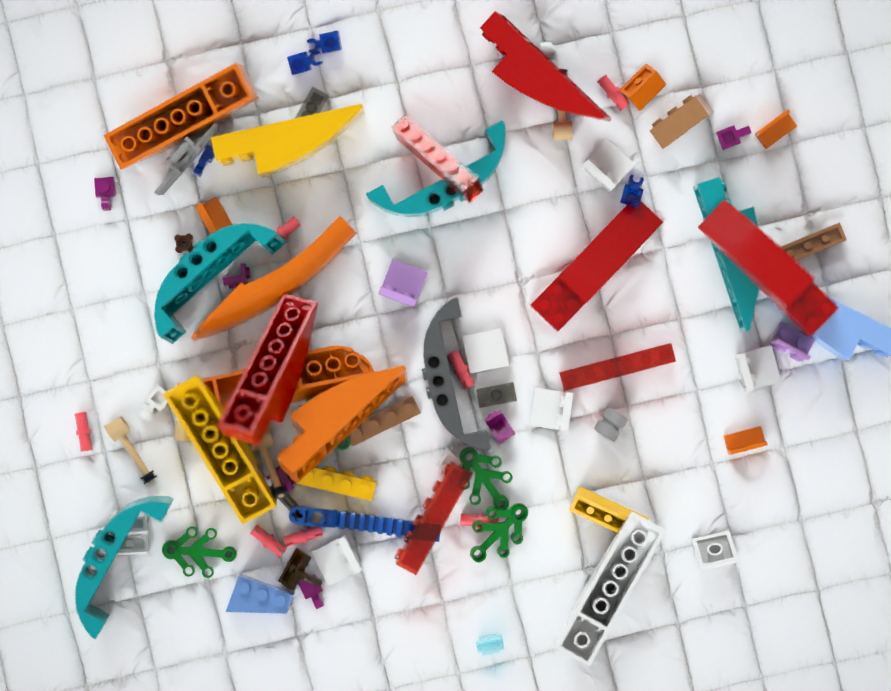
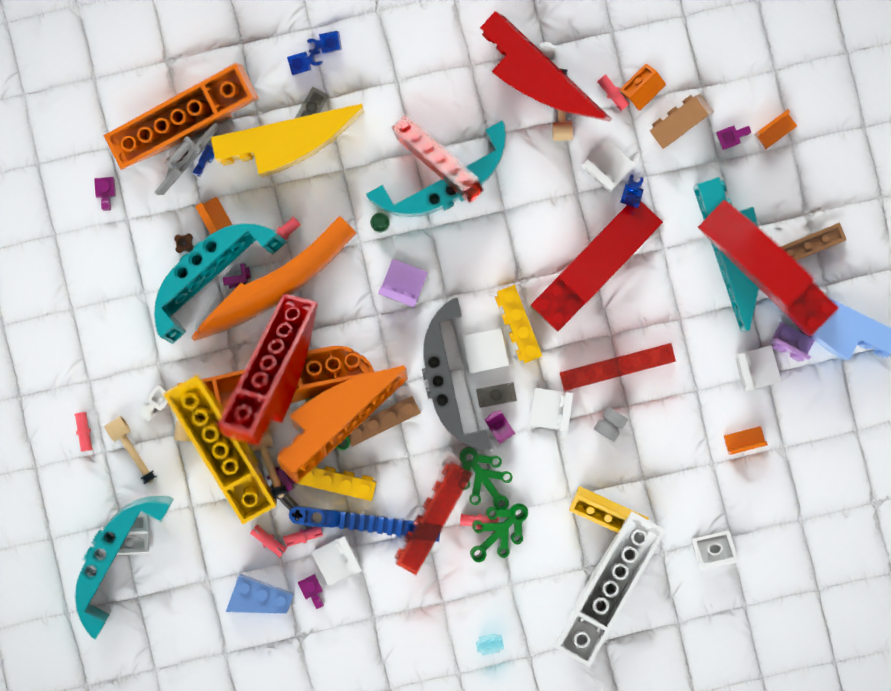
green plant [162,526,237,578] -> none
dark brown plate [278,548,322,591] -> none
coral pin [447,350,475,389] -> none
none -> clear green wheel [370,213,390,233]
none -> yellow brick [494,285,542,363]

